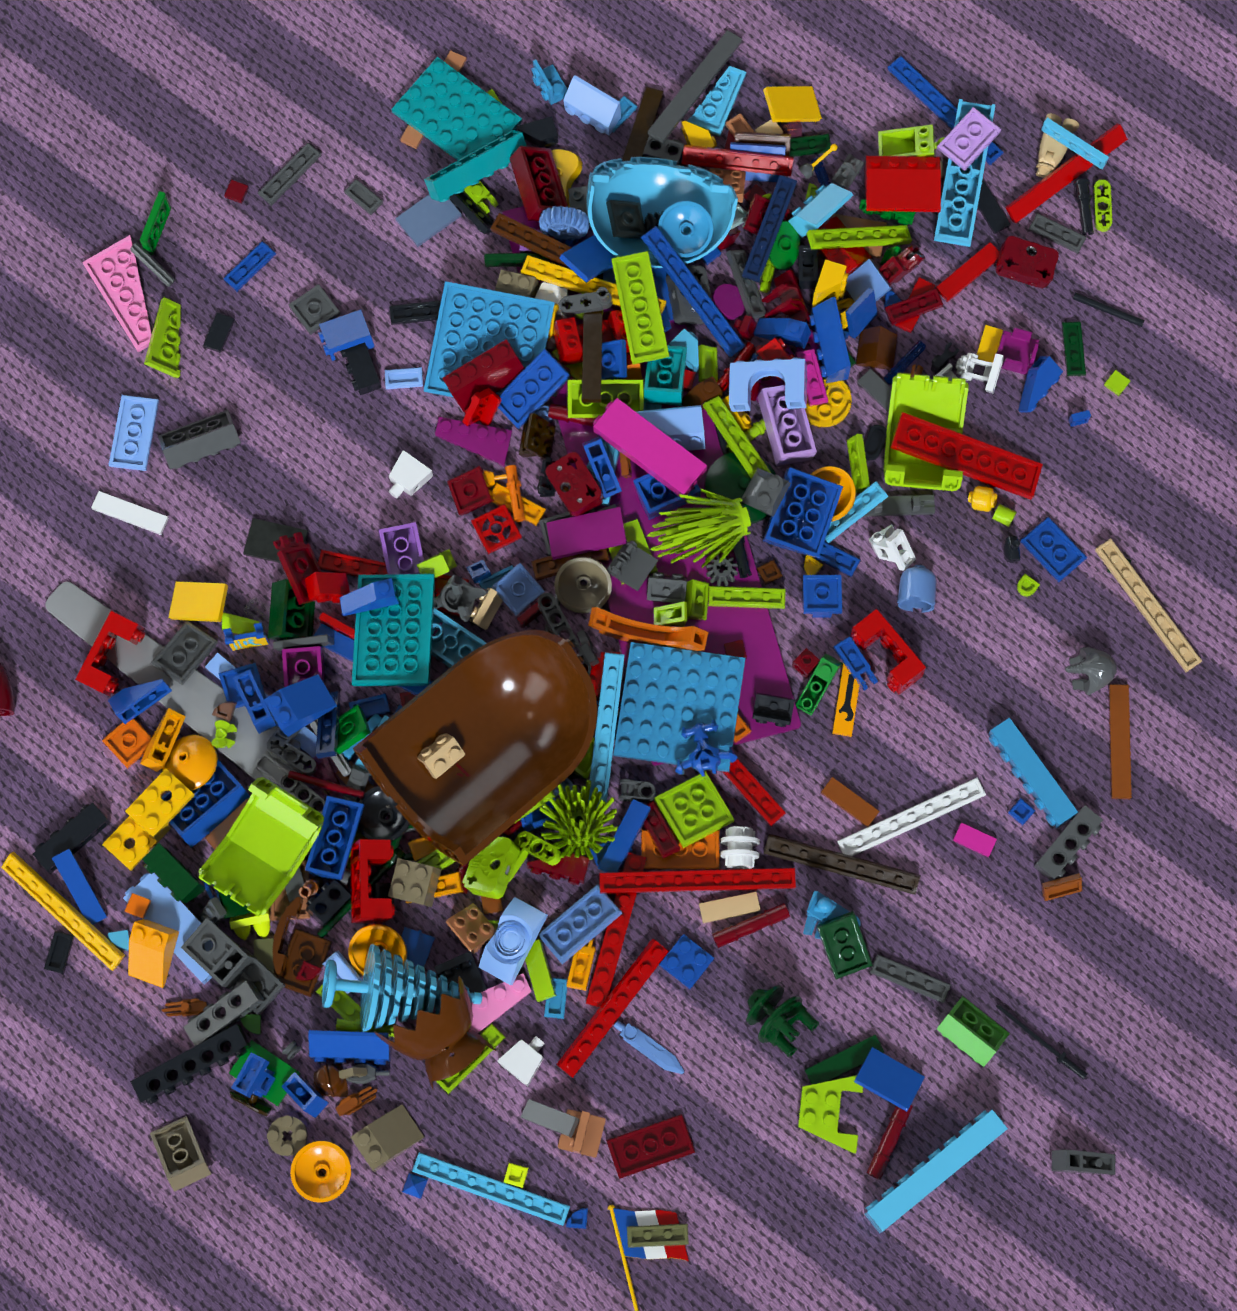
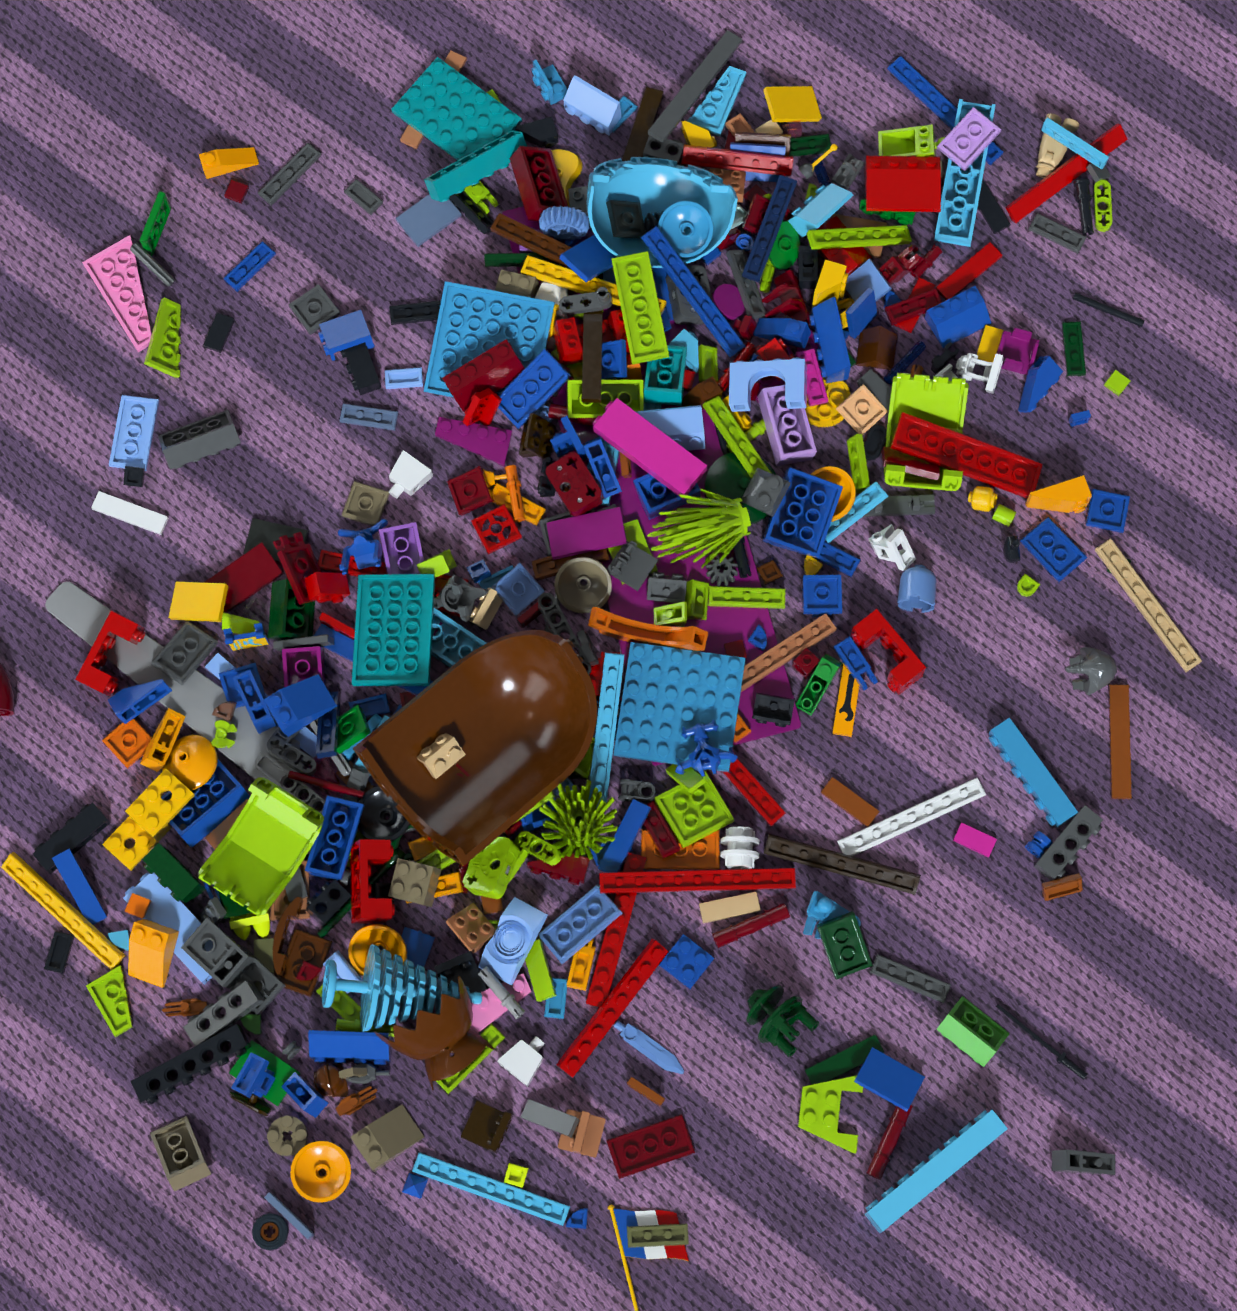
dark orange pin [299,877,323,898] -> none
blue slope [339,578,399,616] -> none
green tile [880,246,902,266] -> none
dark red axle [995,236,1059,288] -> none
blue tile [1008,798,1036,826] -> none
none -> lime wing [86,965,133,1037]
none -> black tile [123,466,145,487]
none -> light orange slope [199,147,259,179]
none -> dark red tile [204,542,284,613]
none -> black bush [252,1213,289,1251]
none -> sand blue tile [264,1192,315,1240]
none -> blue piece [338,519,388,575]
none -> sand blue tile [340,403,398,431]
none -> dark tan tile [342,481,390,526]
none -> dark brown bracket [461,1101,513,1154]
none -> light grey pin [478,966,526,1020]
none -> blue bracket [550,416,588,461]
none -> dark orange tile [627,1077,665,1107]
none -> lime tile [666,764,705,793]
none -> blue plate [736,233,755,251]
none -> nougat plate [741,613,837,692]
none -> blue tile [748,624,767,652]
none -> light nougat tile [836,384,888,435]
none -> dark red tile [882,446,940,480]
none -> dark red pin [910,245,942,280]
none -> blue slope [925,286,992,349]
none -> light orange slope [1025,475,1092,514]
none -> blue wheel [1025,831,1052,859]
none -> dark grey tile [1086,163,1111,182]
none -> blue tile [1086,489,1130,533]

